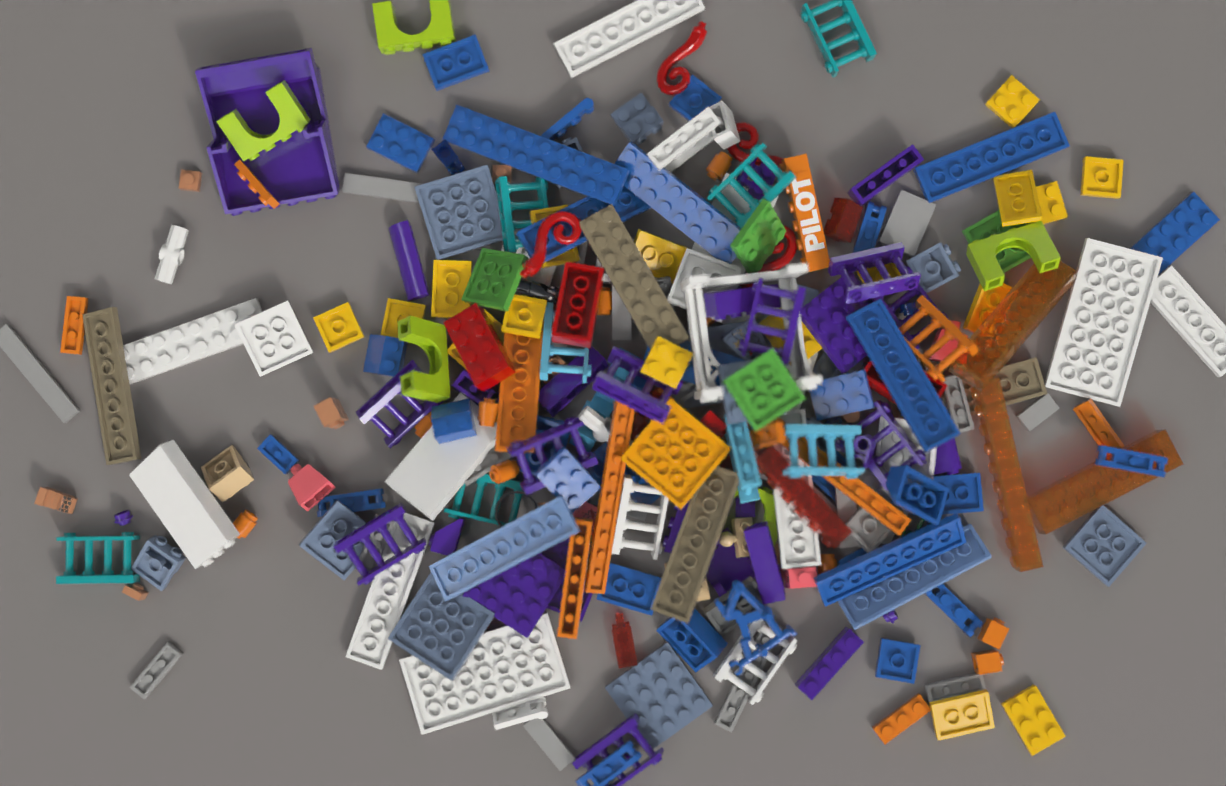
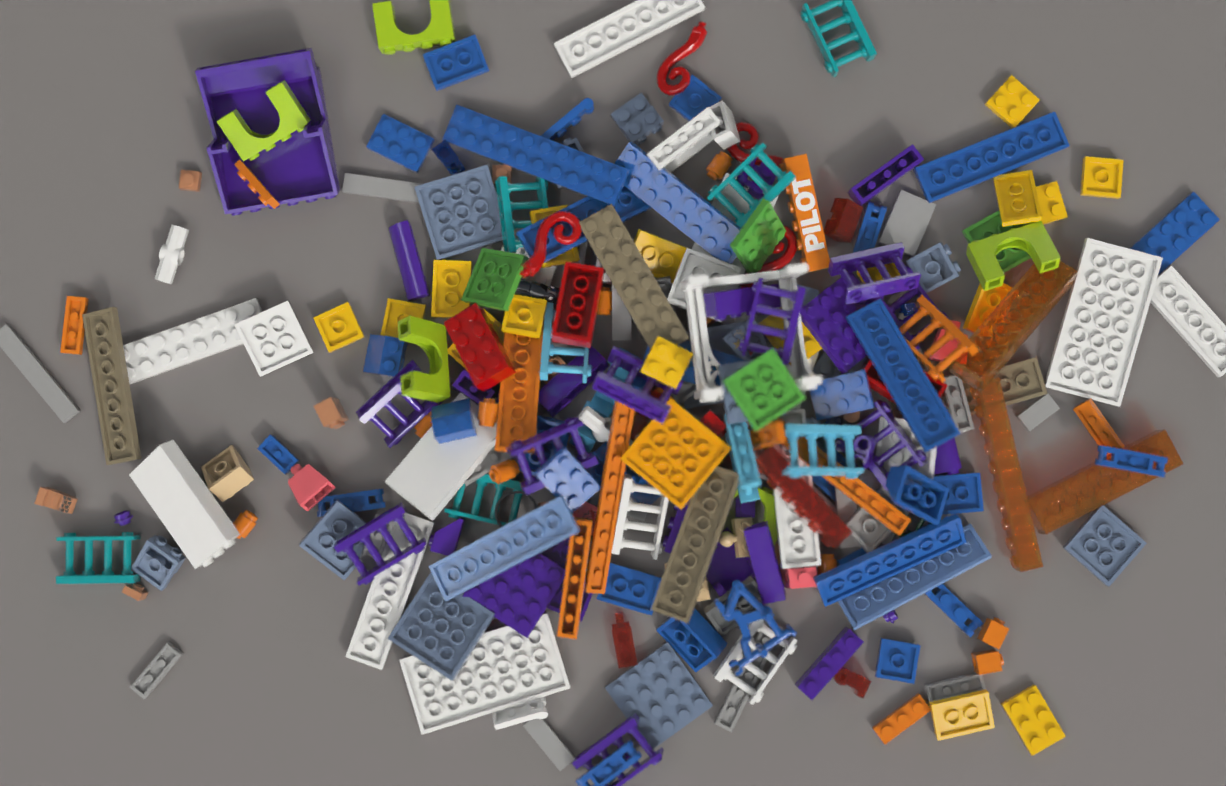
none -> clear red leg [833,667,871,699]

